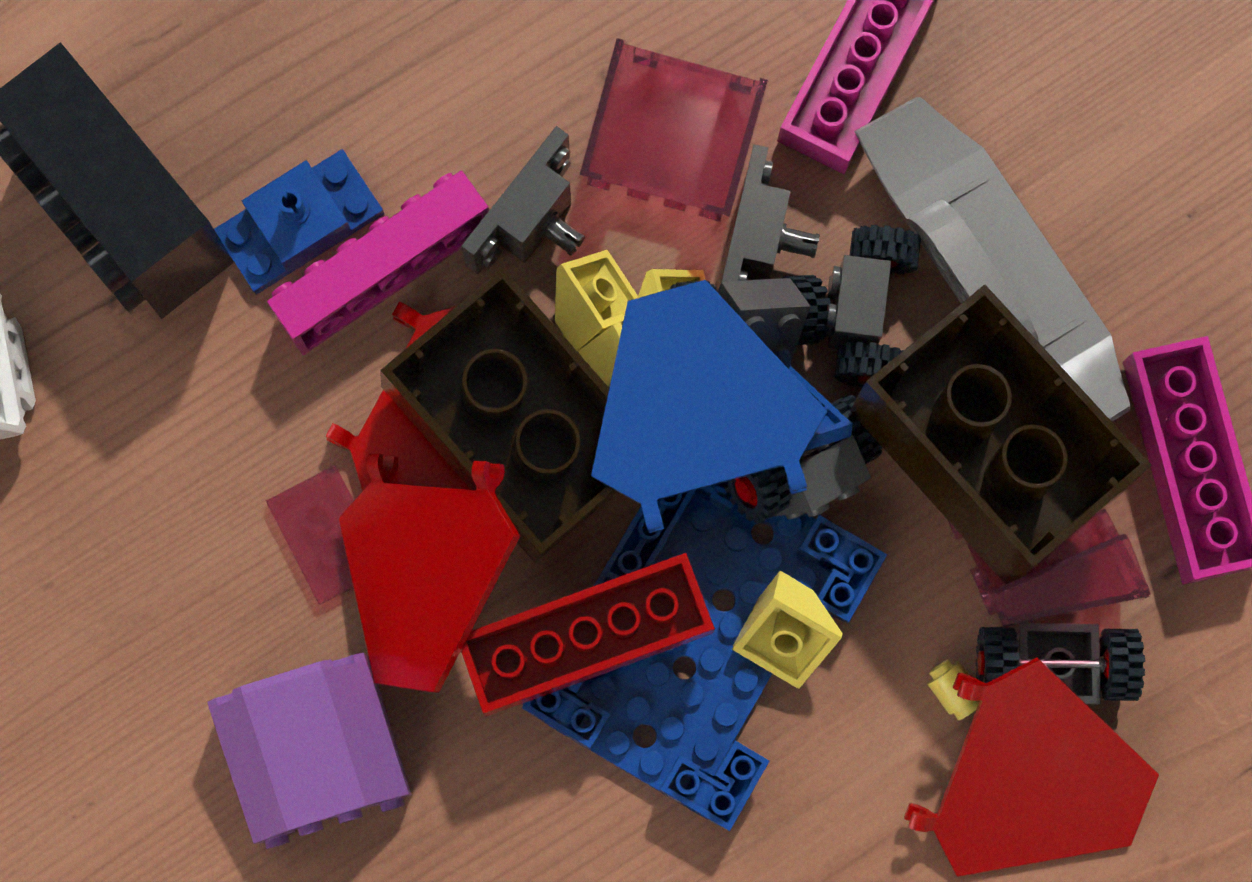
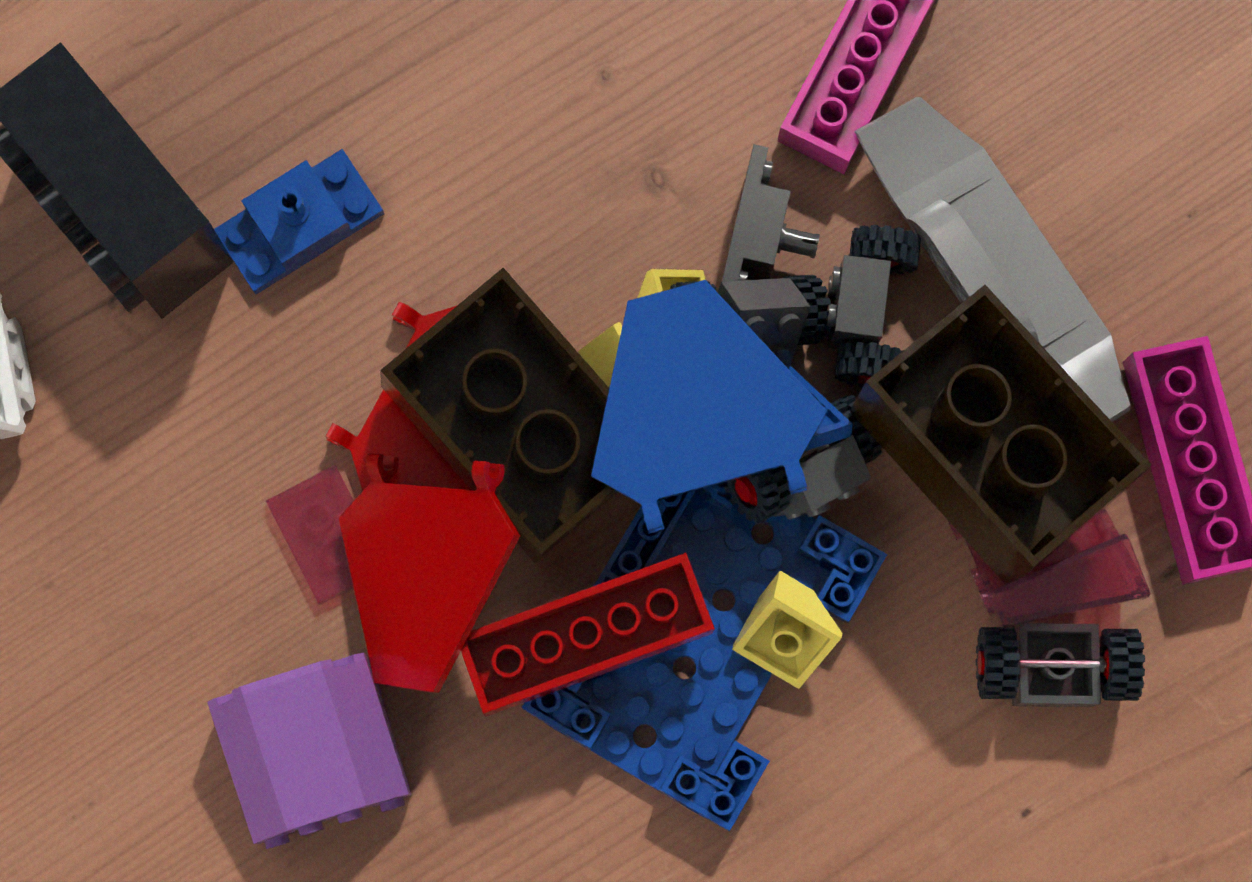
dark pink brick [267,170,489,355] -> none
dark grey brick [461,126,585,274] -> none
light yellow slope [555,250,638,352] -> none
clear pink windscreen [580,38,768,222] -> none
red flag [904,657,1159,877] -> none
light yellow brick [927,659,980,721] -> none

